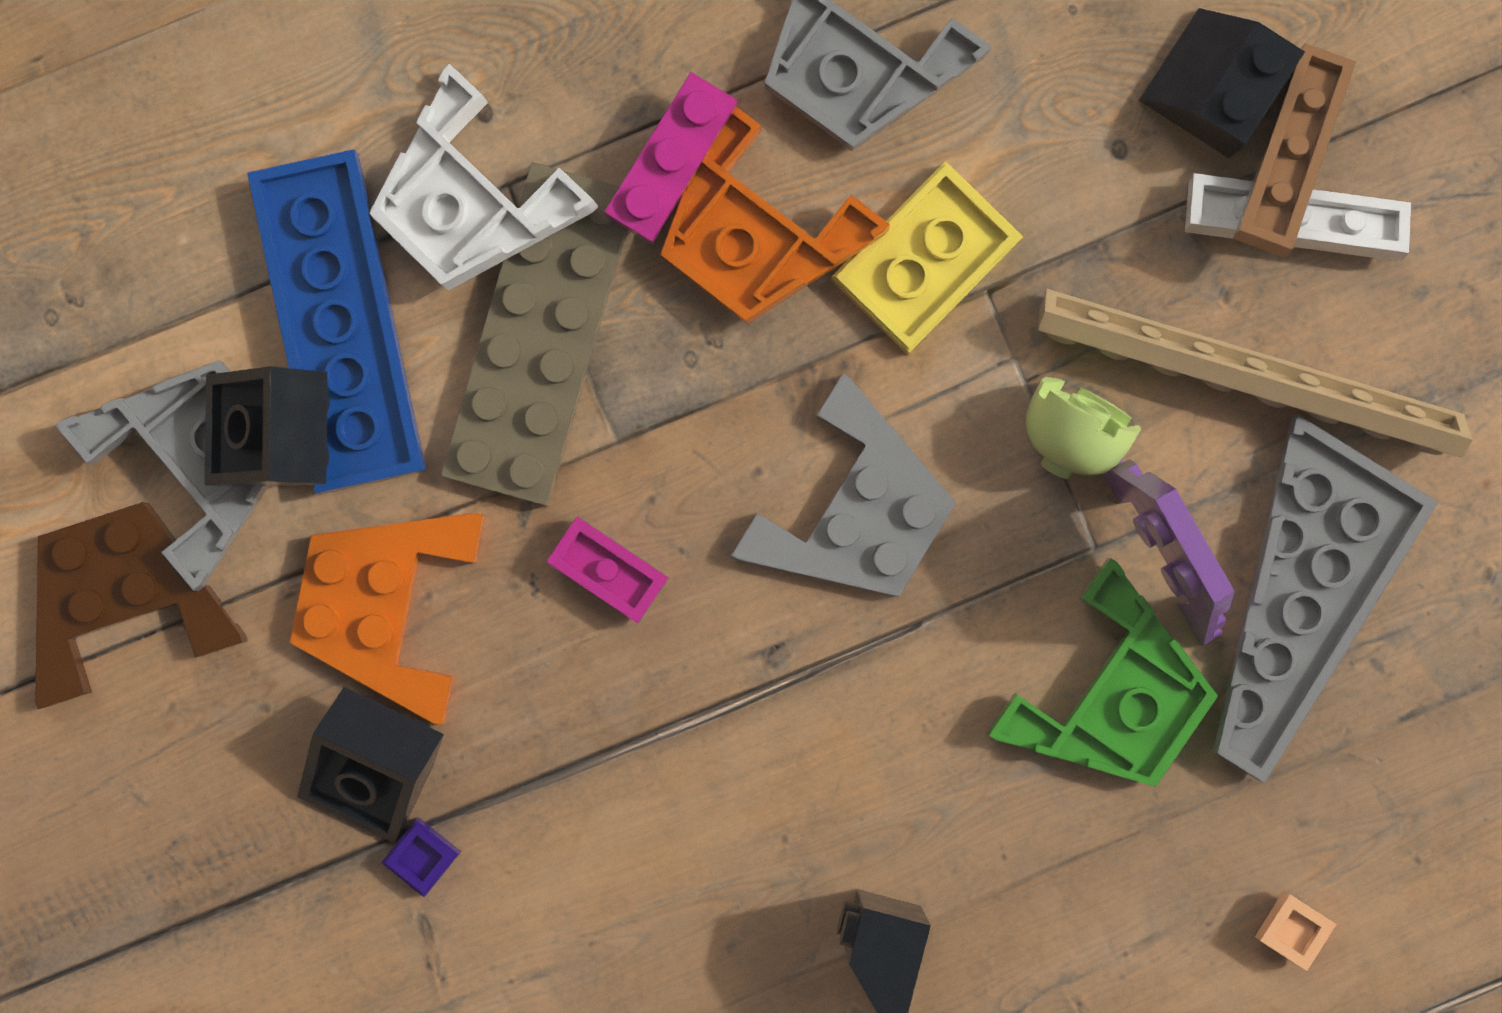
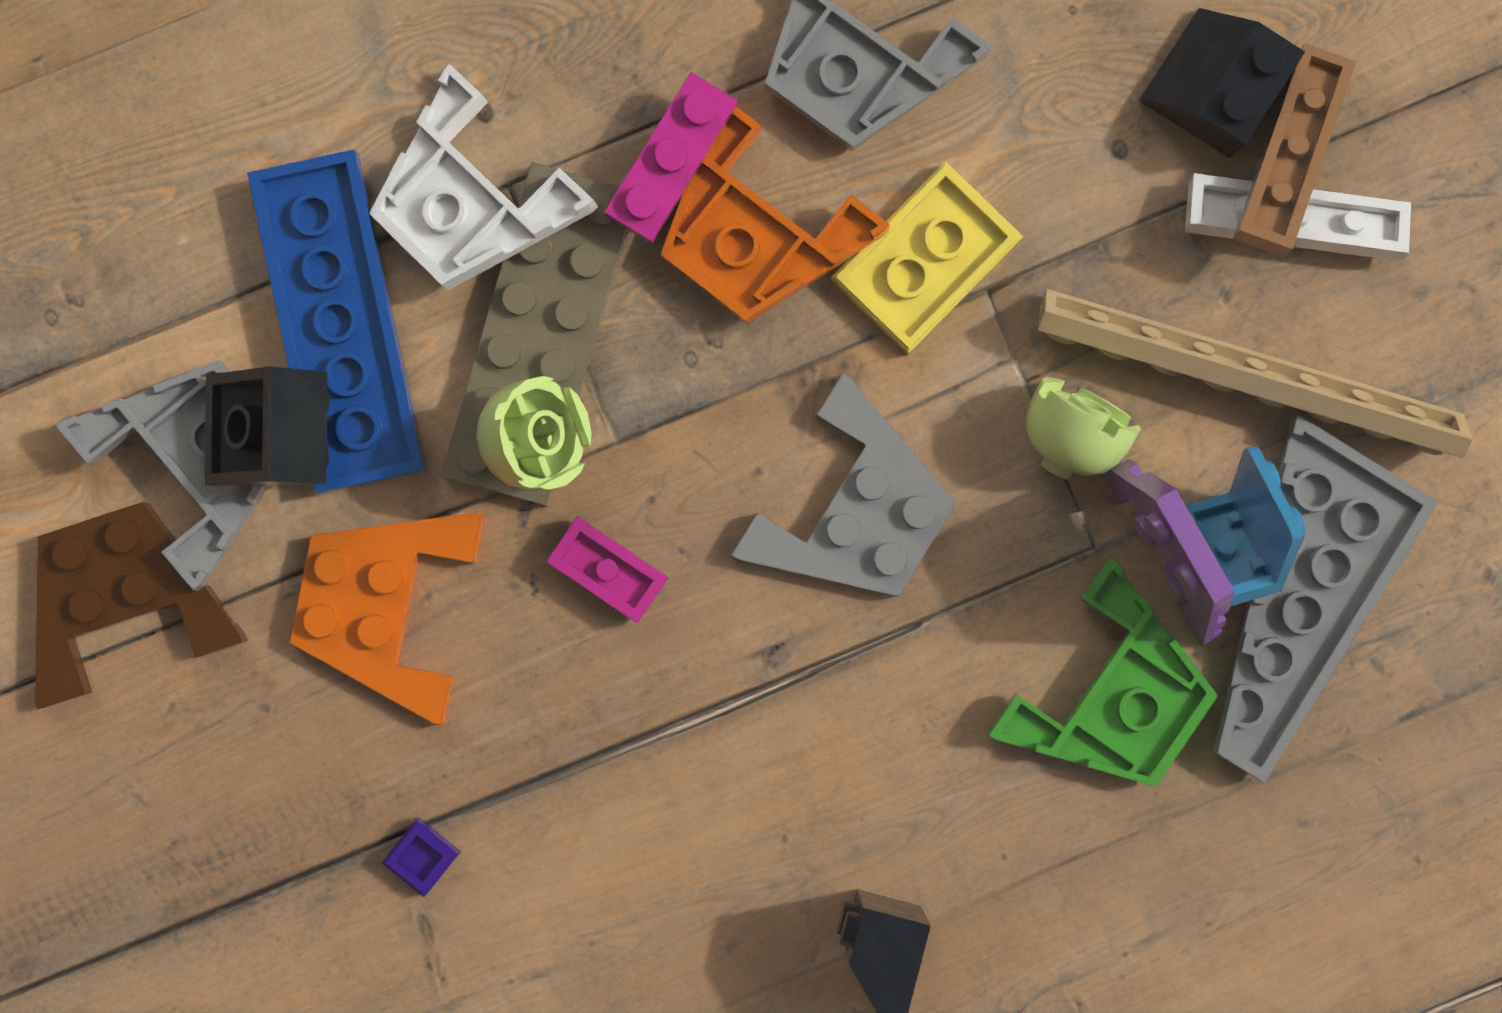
black slope [297,687,444,844] -> none
light nougat plate [1255,891,1337,971] -> none
none -> yellowish green cylinder [476,376,592,491]
none -> dark azure bracket [1185,446,1305,606]

